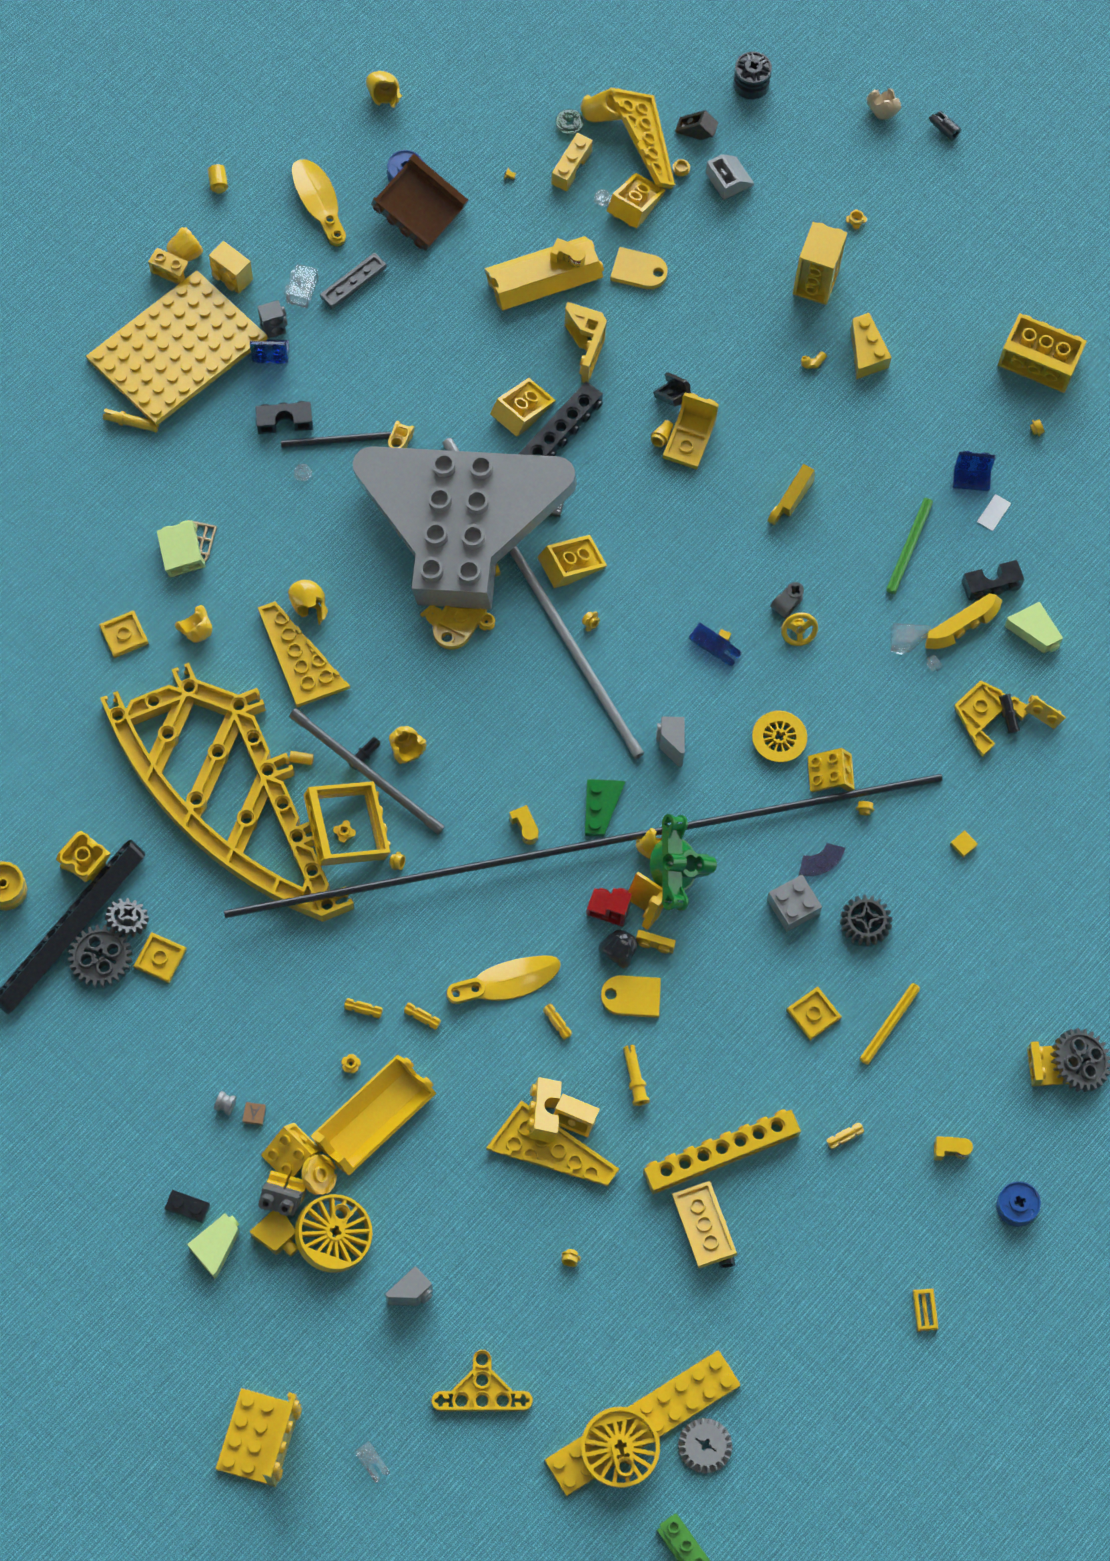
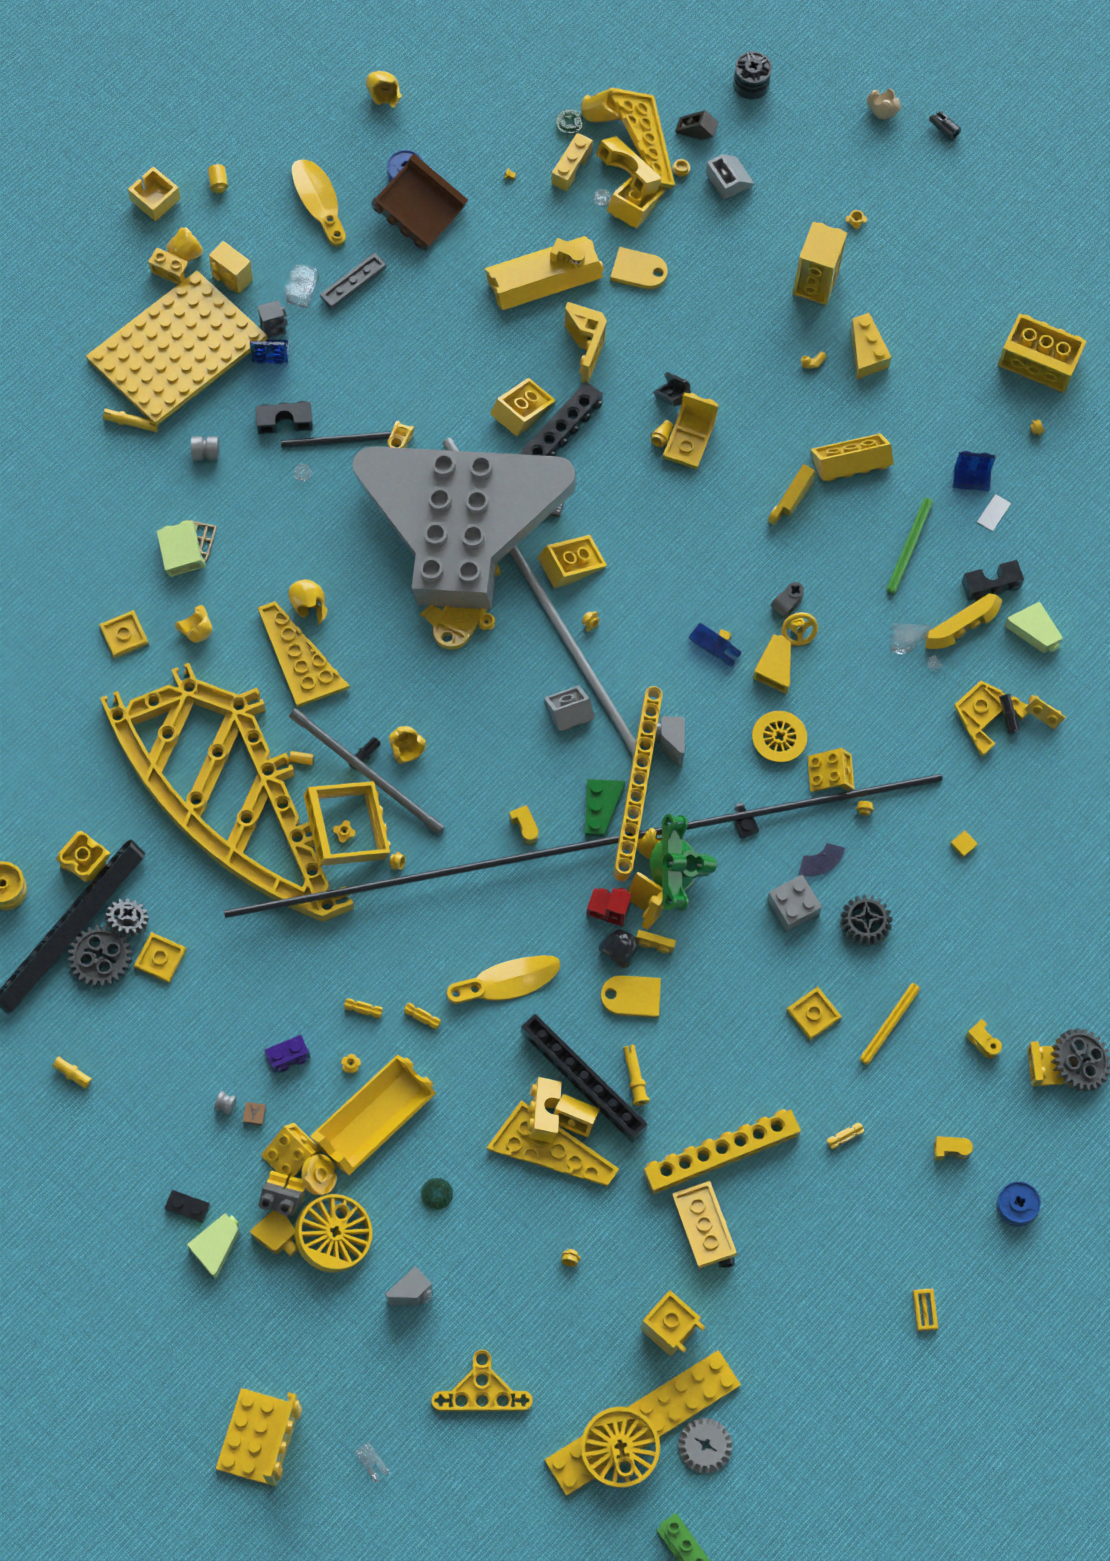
yellow axle [543,1004,572,1040] -> none
none -> yellow pin [52,1056,92,1089]
none -> yellow piece [128,166,181,221]
none -> light grey wheel [191,436,219,460]
none -> dark purple bracket [265,1035,311,1073]
none -> clear green gear [421,1177,453,1210]
none -> black brick [521,1014,648,1143]
none -> light grey slope [544,685,595,731]
none -> yellow arch [596,136,662,197]
none -> yellow beam [613,686,662,881]
none -> yellow container [640,1290,706,1357]
none -> black plate [734,802,759,839]
none -> yellow slope [753,634,791,694]
none -> yellow slope [811,433,894,481]
none -> yellow leg [965,1019,1002,1058]

